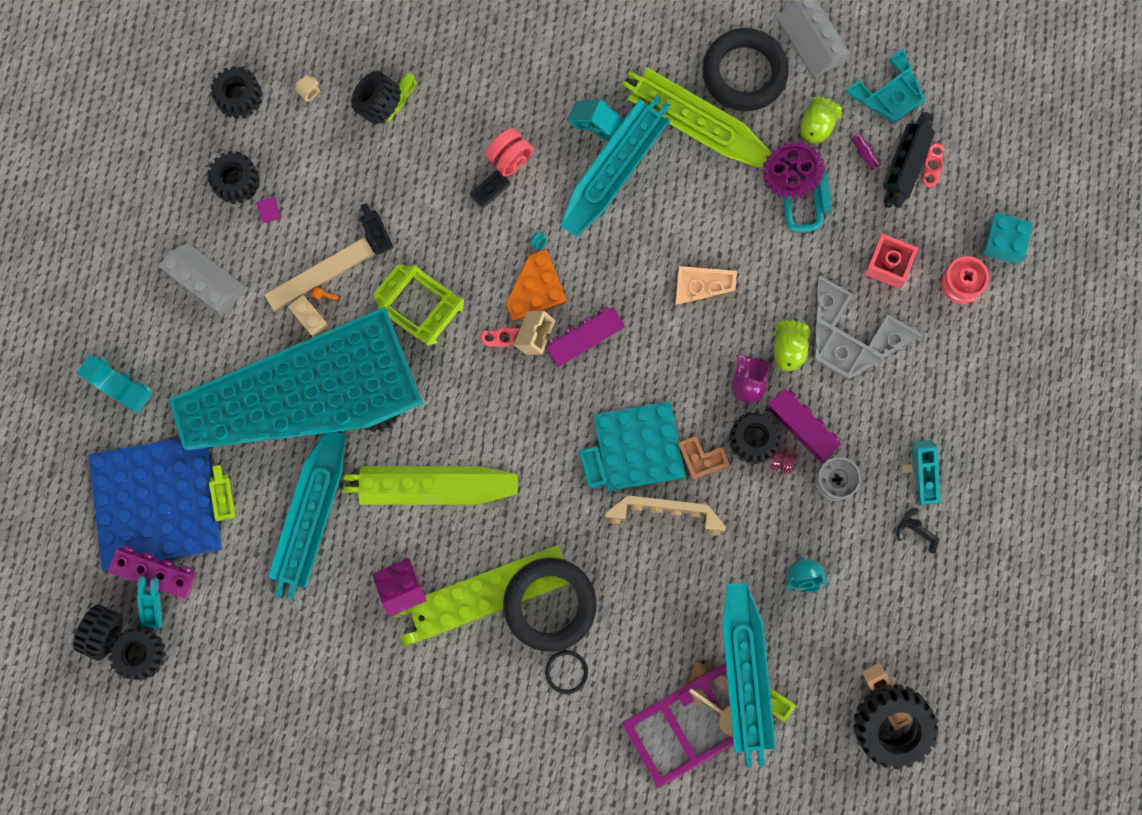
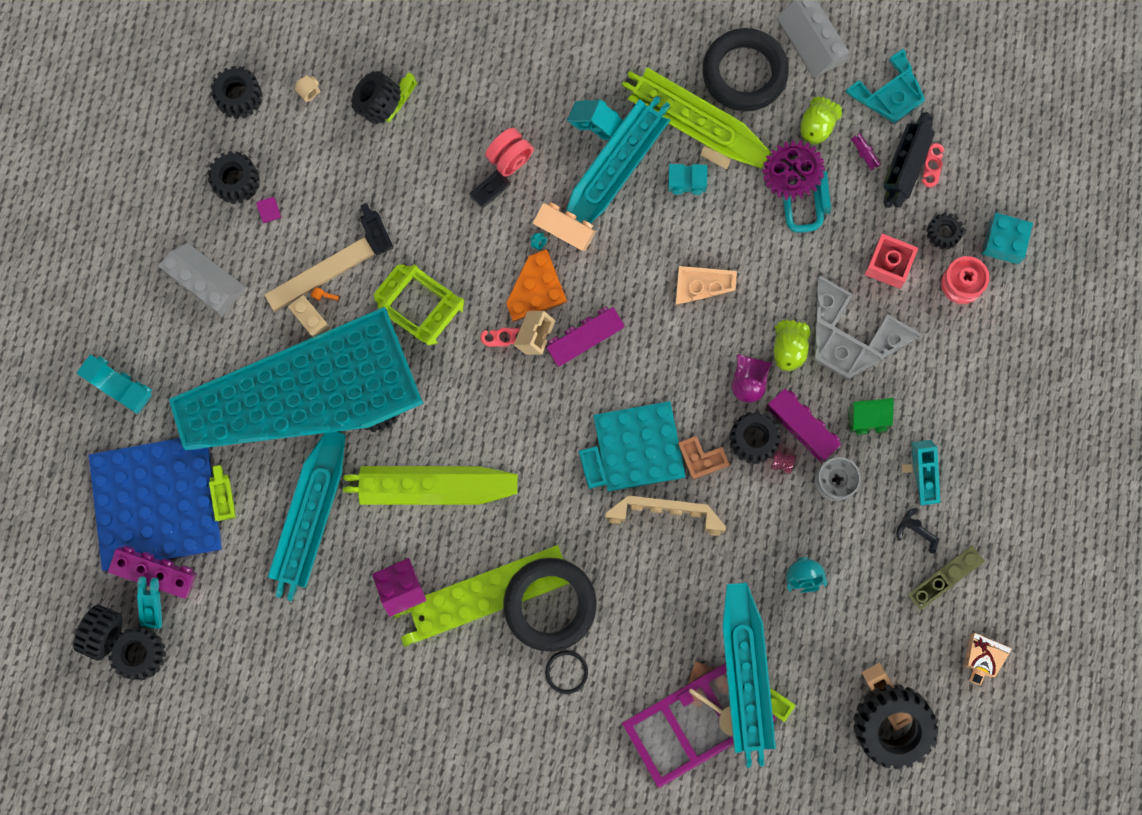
none -> light nougat brick [533,202,596,251]
none -> teal brick [668,164,707,195]
none -> tan window [701,146,731,169]
none -> green slope [847,398,894,435]
none -> olive slope [908,545,985,611]
none -> black tyre [926,213,964,250]
none -> torso [964,633,1012,685]

